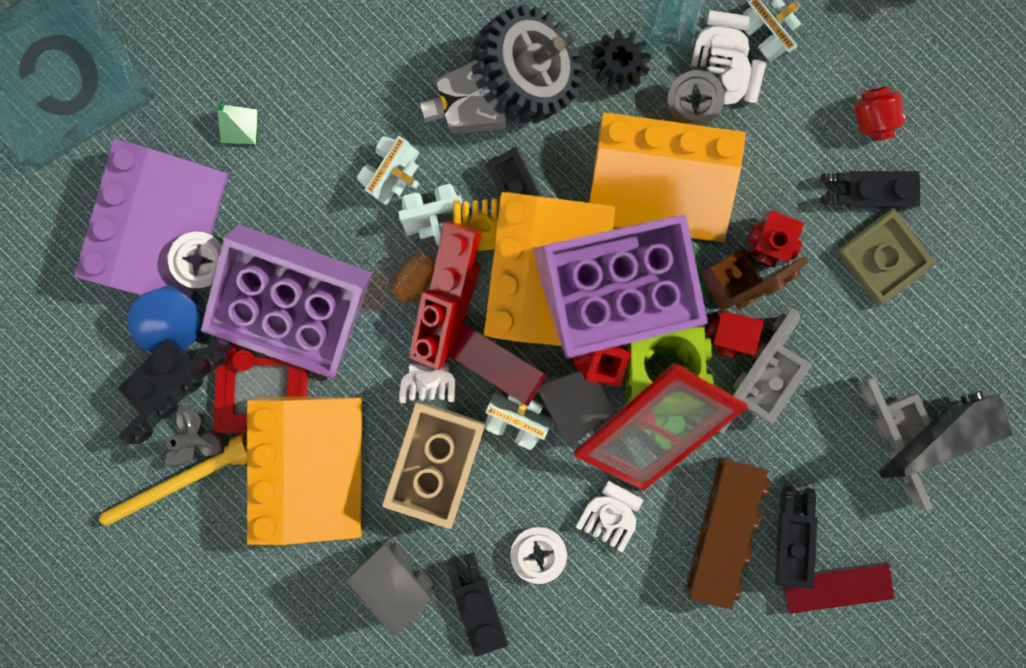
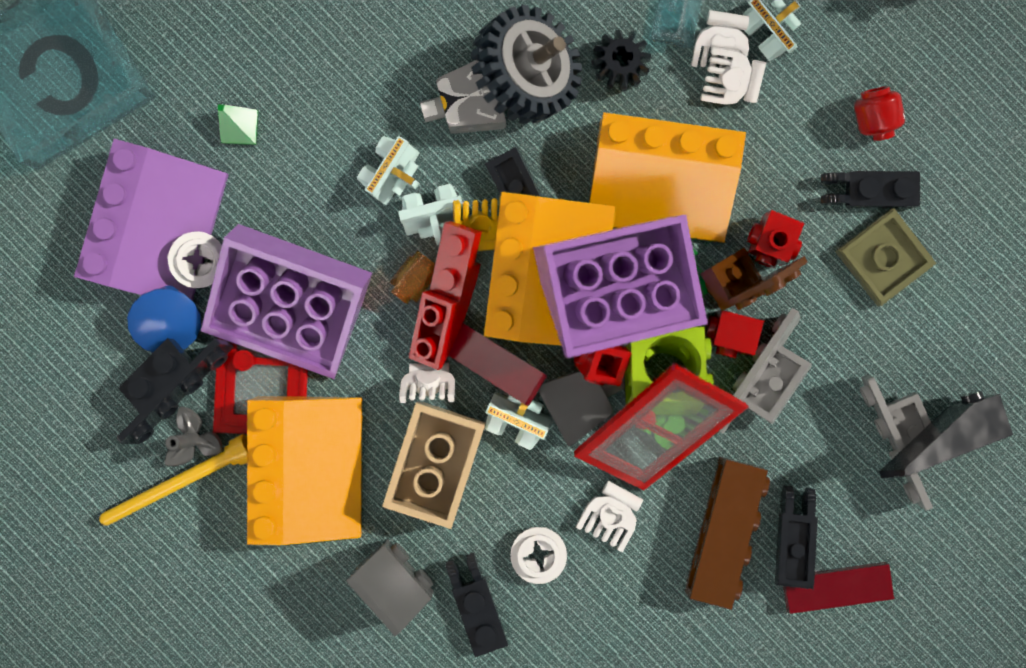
dark grey gear [667,69,725,126] -> none

